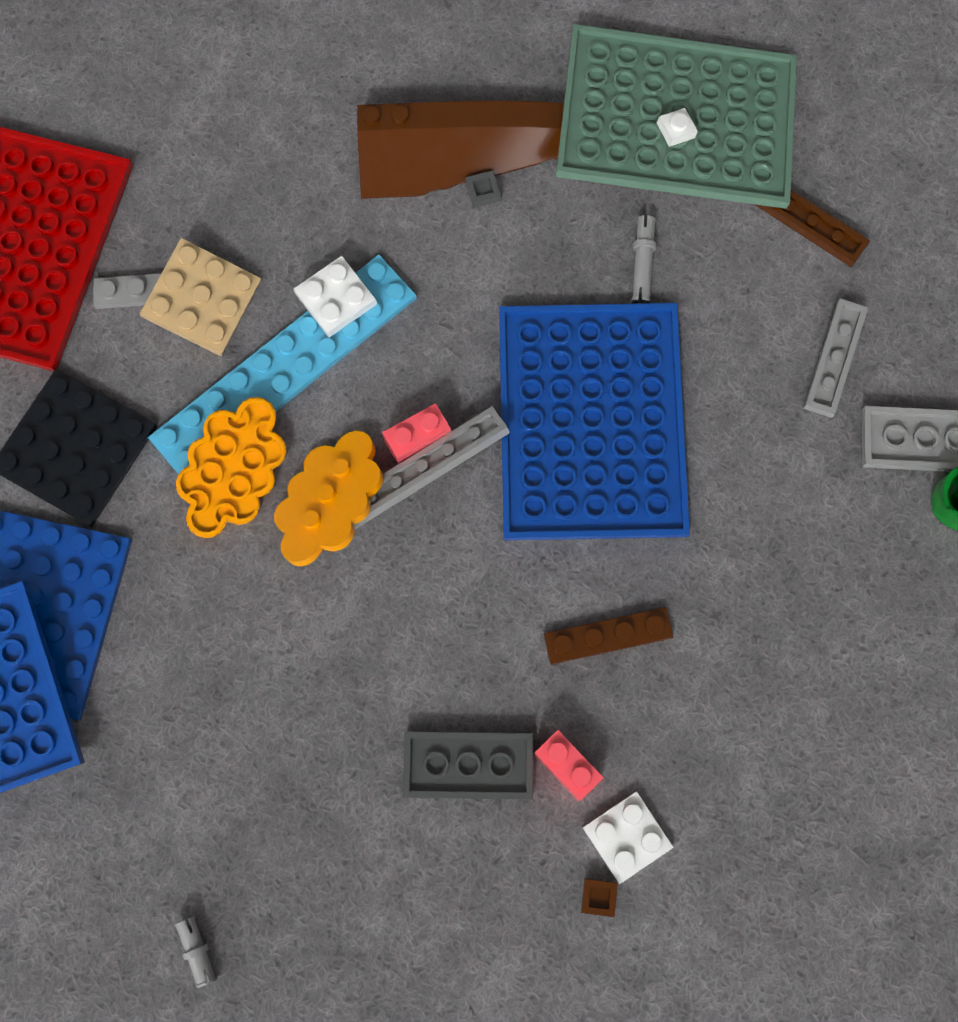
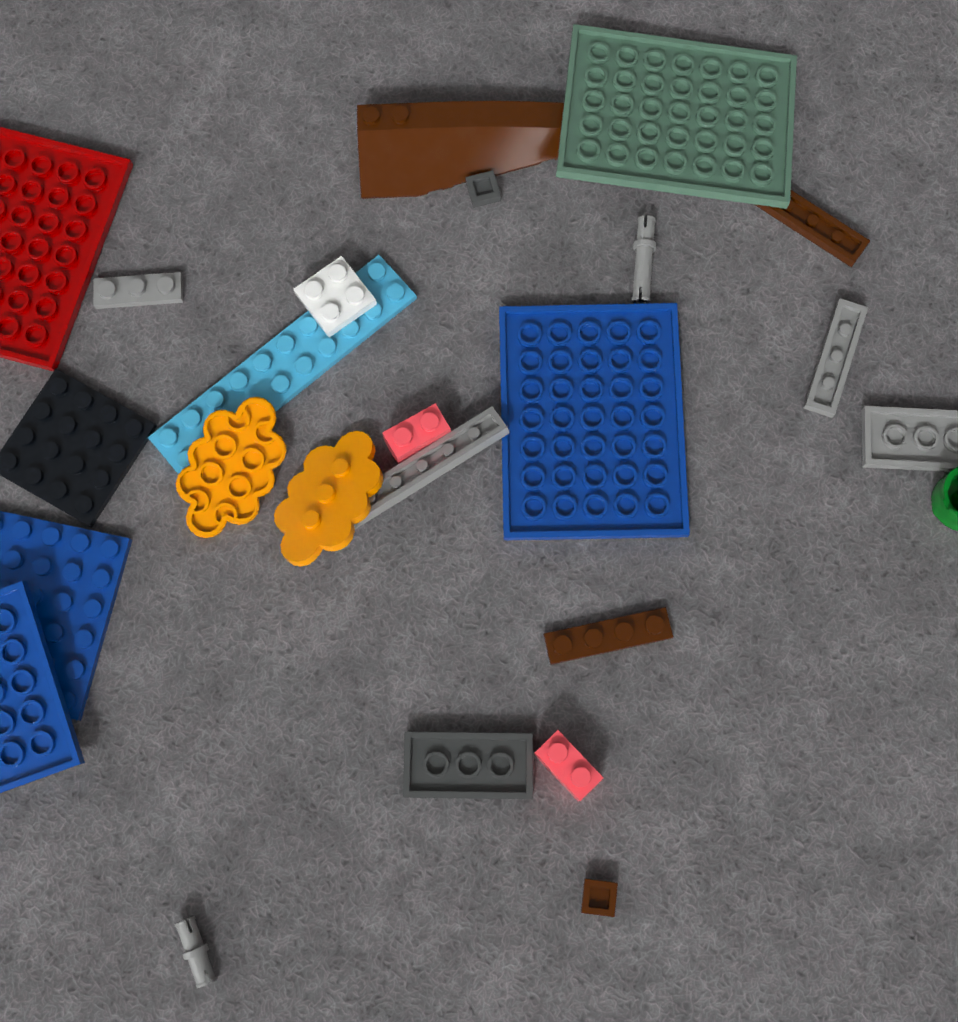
tan plate [140,238,261,356] -> none
white plate [582,791,674,884] -> none
white plate [657,108,698,147] -> none

